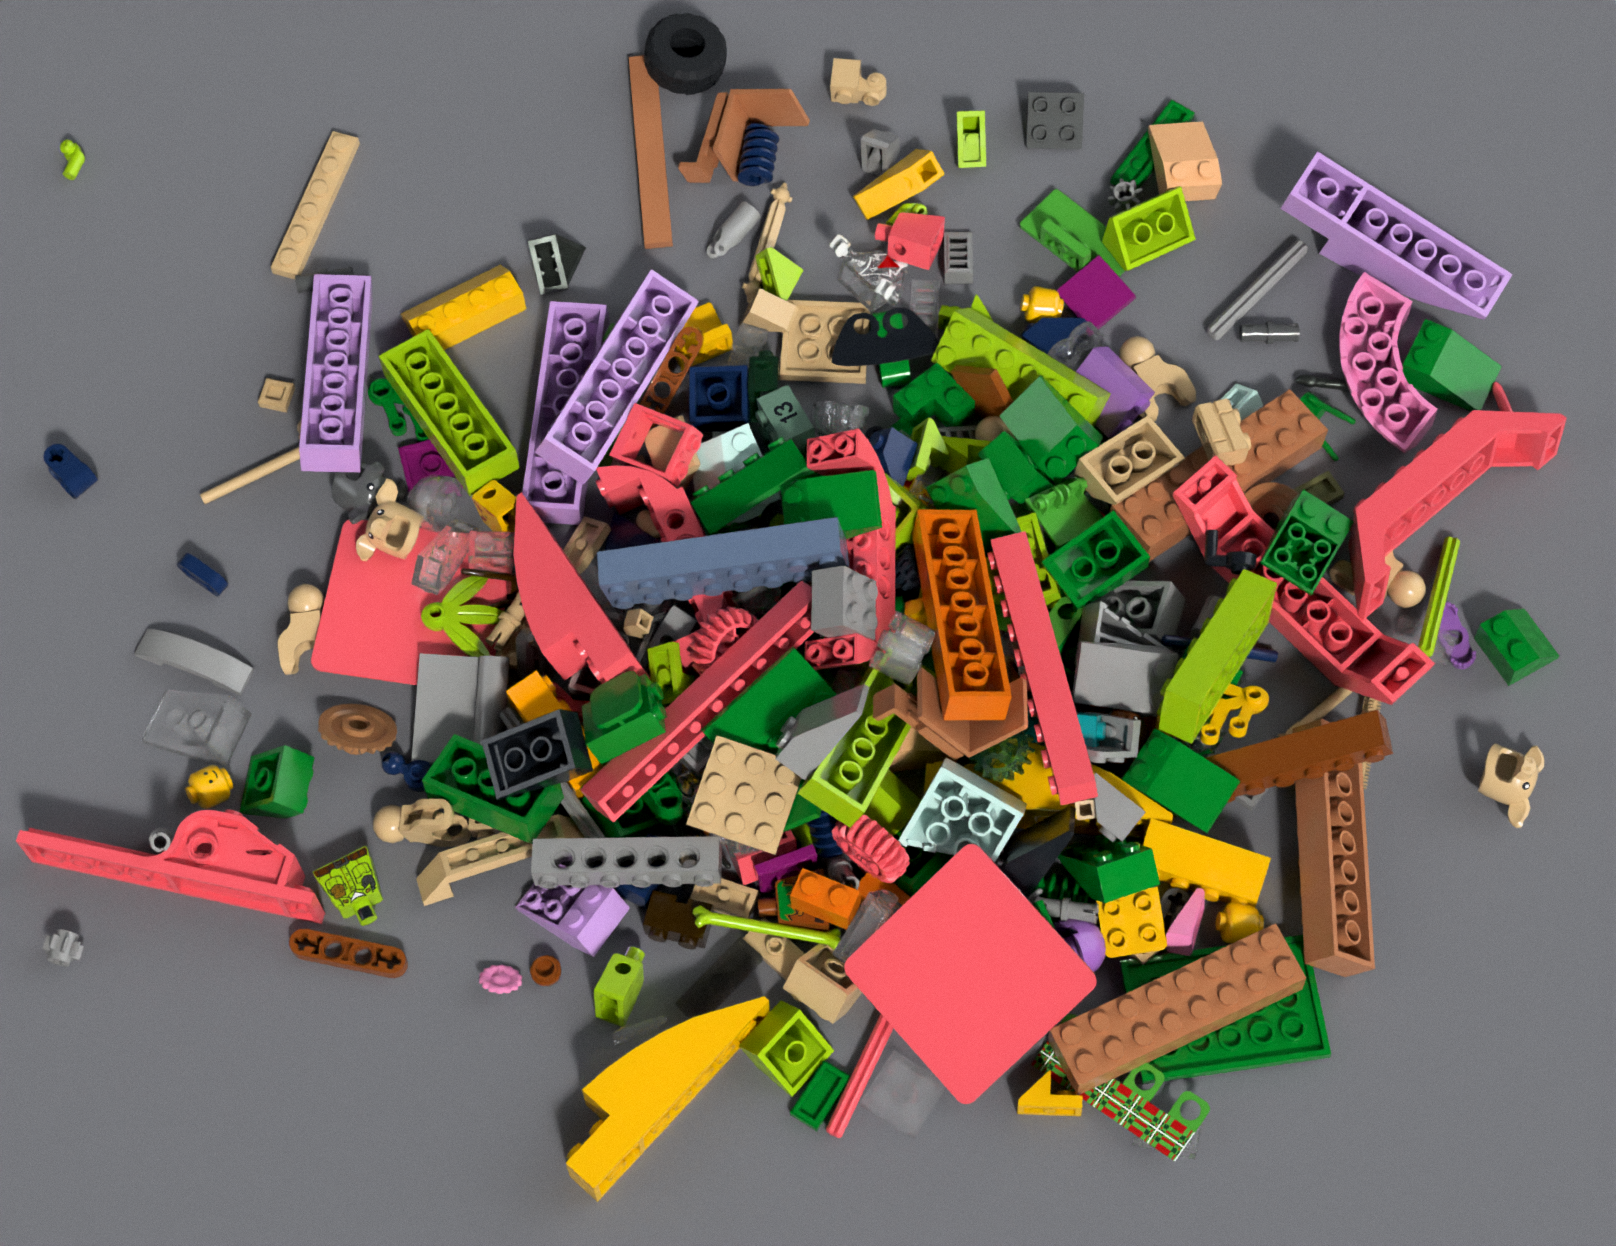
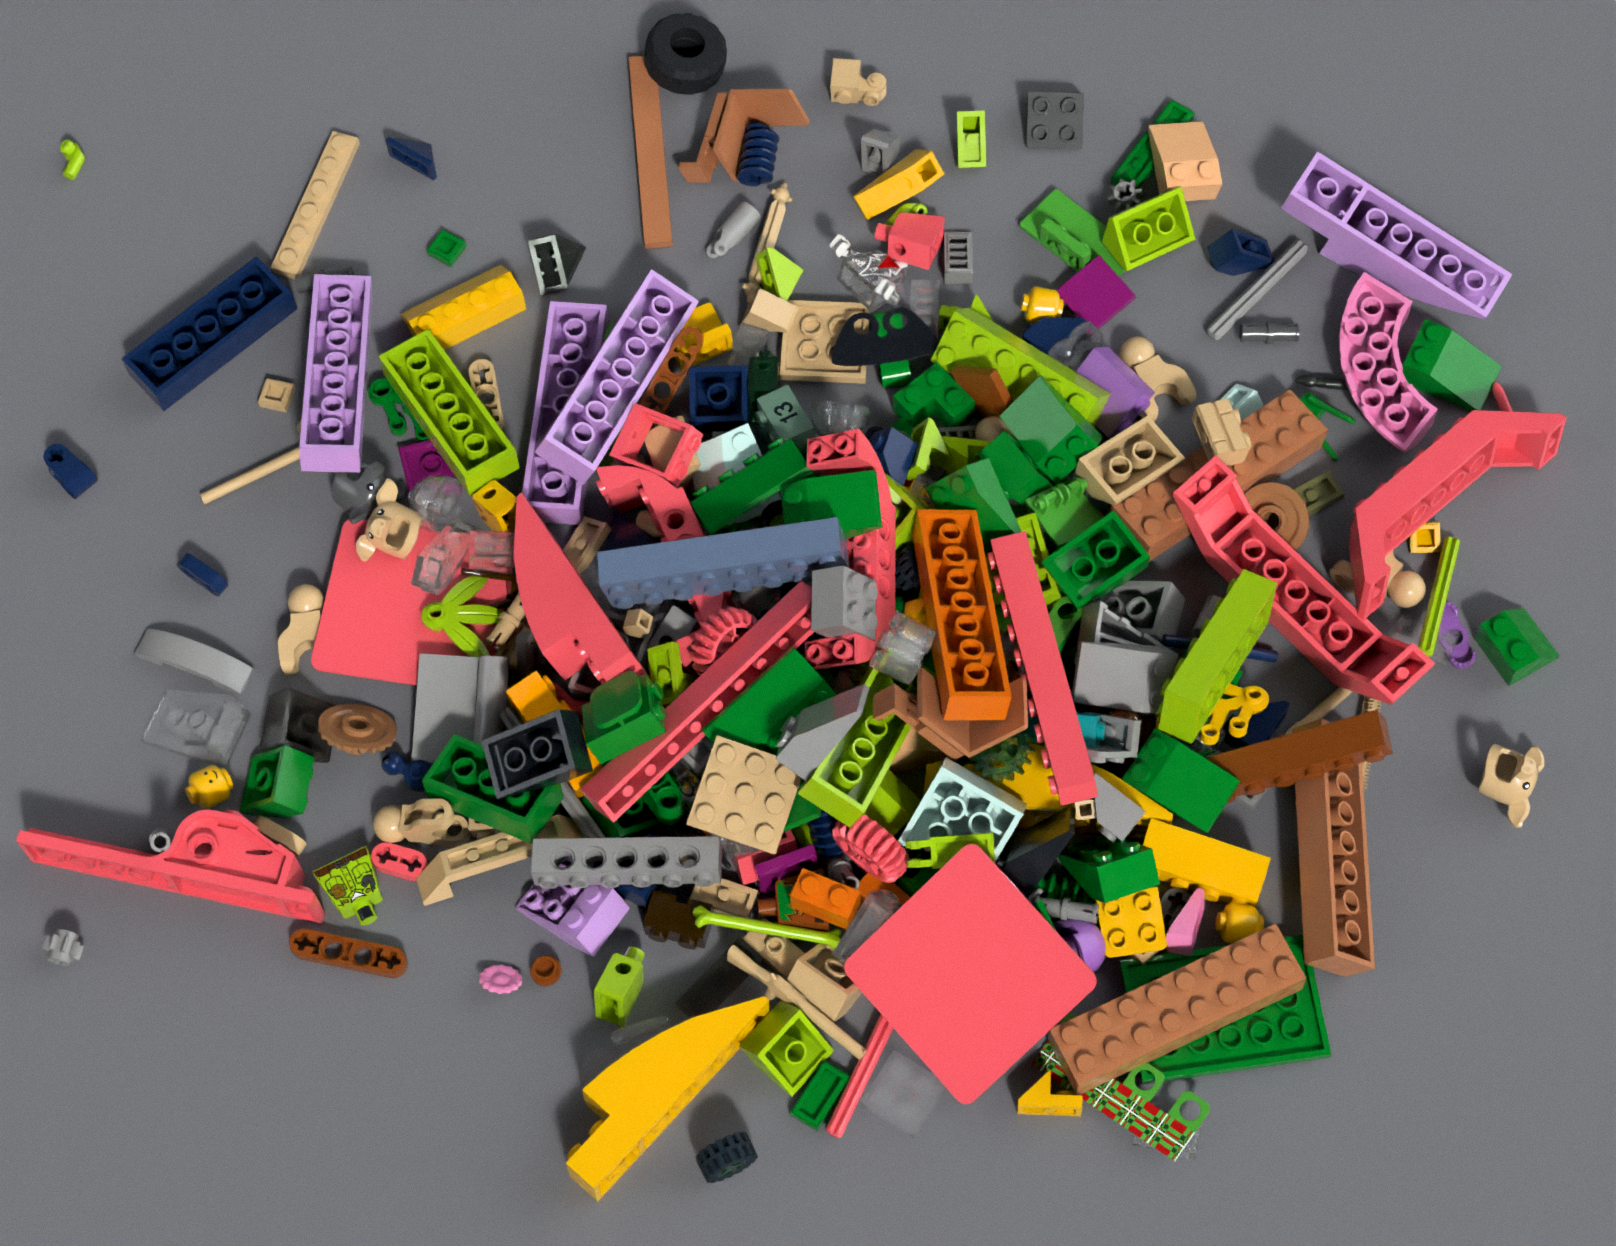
black plate [1205,530,1257,575] -> none
green slope [1260,489,1354,595] -> none
none -> dark blue brick [121,256,297,411]
none -> tan beam [253,815,307,857]
none -> clear smoke slope [259,687,336,763]
none -> coral beam [371,842,428,881]
none -> dark blue slope [385,137,437,181]
none -> green tile [427,229,467,267]
none -> tan beam [469,359,505,431]
none -> black wheel [696,1132,758,1183]
none -> tan piece [727,945,868,1060]
none -> lime hinge [905,833,996,869]
none -> dark blue slope [1207,229,1274,276]
none -> dark blue slope [1223,700,1290,749]
none -> yellow slope [1408,521,1440,553]

